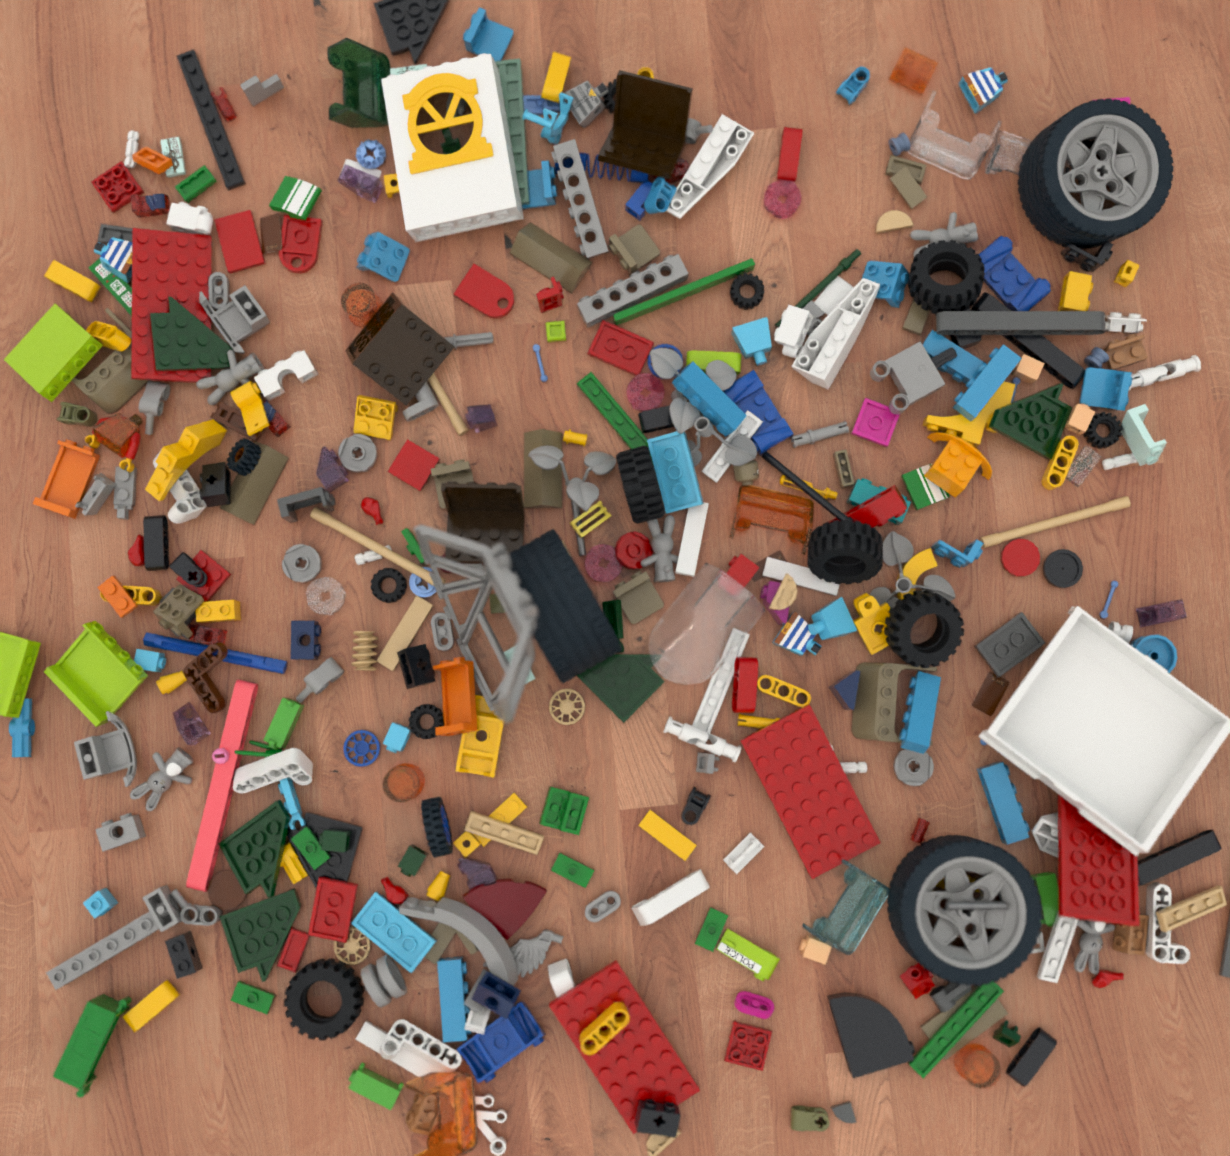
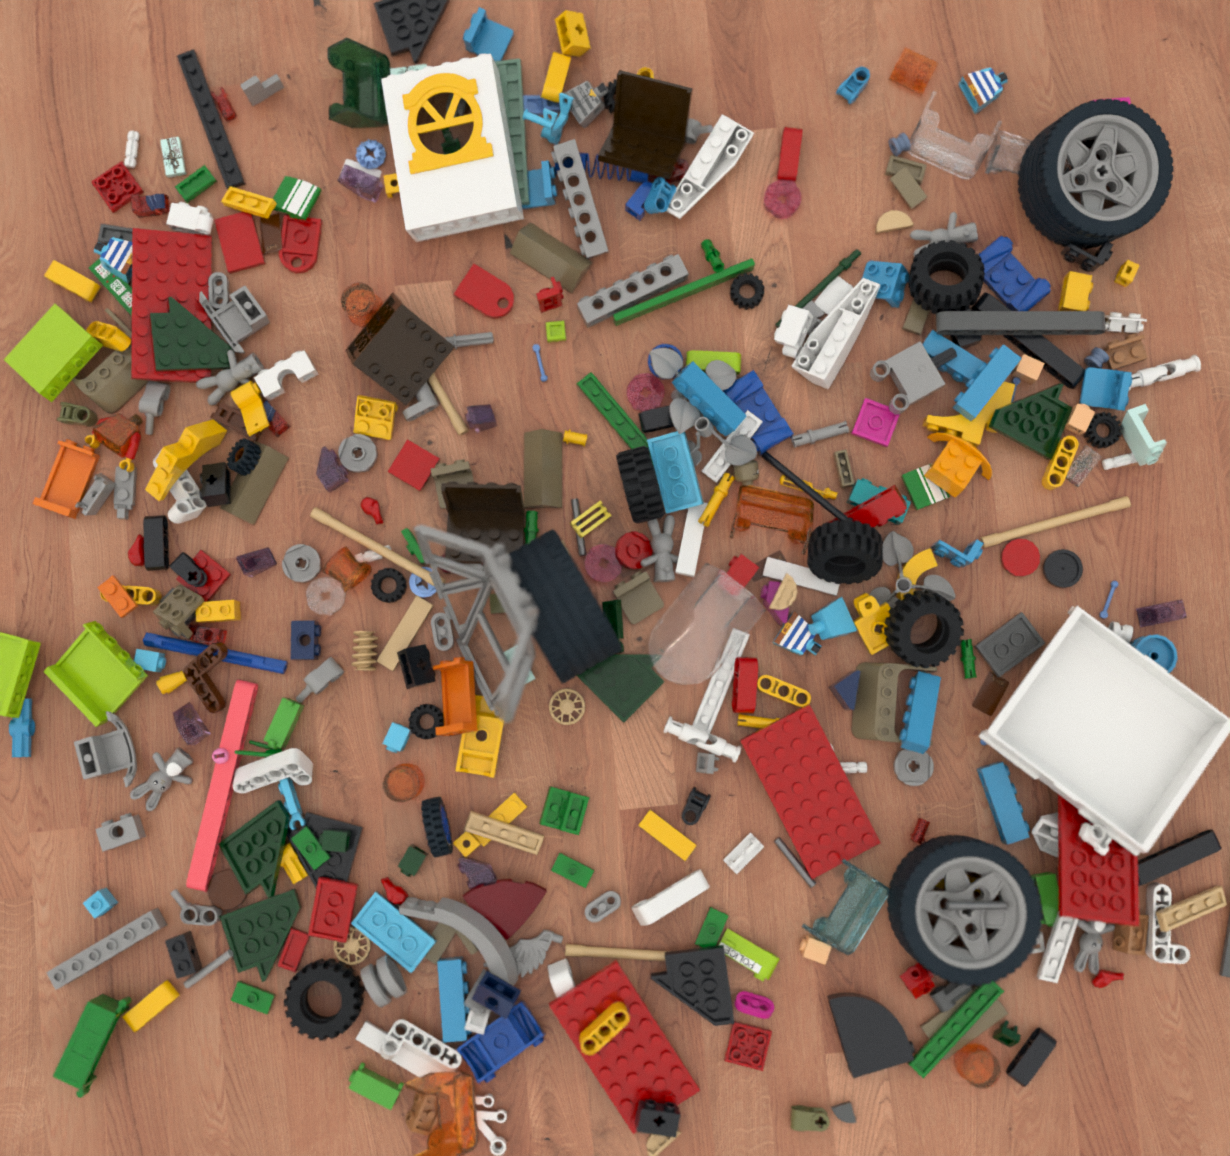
orange plate [132,147,173,174] -> none
light grey brick [142,885,182,932] -> none
dark grey panel [277,487,336,523] -> none
blue wheel [343,730,380,767] -> none
dark azure bracket [357,232,410,282] -> none
yellow cone [426,871,450,901] -> none
light grey plant [528,445,616,512] -> none
red tile [587,320,654,377] -> none
dark tan bracket [608,225,660,275] -> none
medium azure torso [731,317,772,366] -> none
none -> light grey bar [184,949,234,989]
none -> yellow plate [221,186,277,219]
none -> slope [236,547,277,577]
none -> clear orange hat [322,546,372,593]
none -> green pin [524,511,539,544]
none -> yellow brick [555,10,591,57]
none -> tan piece [565,944,671,961]
none -> black wing [651,945,735,1026]
none -> yellow pin [698,473,735,527]
none -> green pin [701,239,725,272]
none -> flat silver bar [773,837,816,888]
none -> green pin [960,639,977,679]
none -> white plate [1079,823,1112,856]

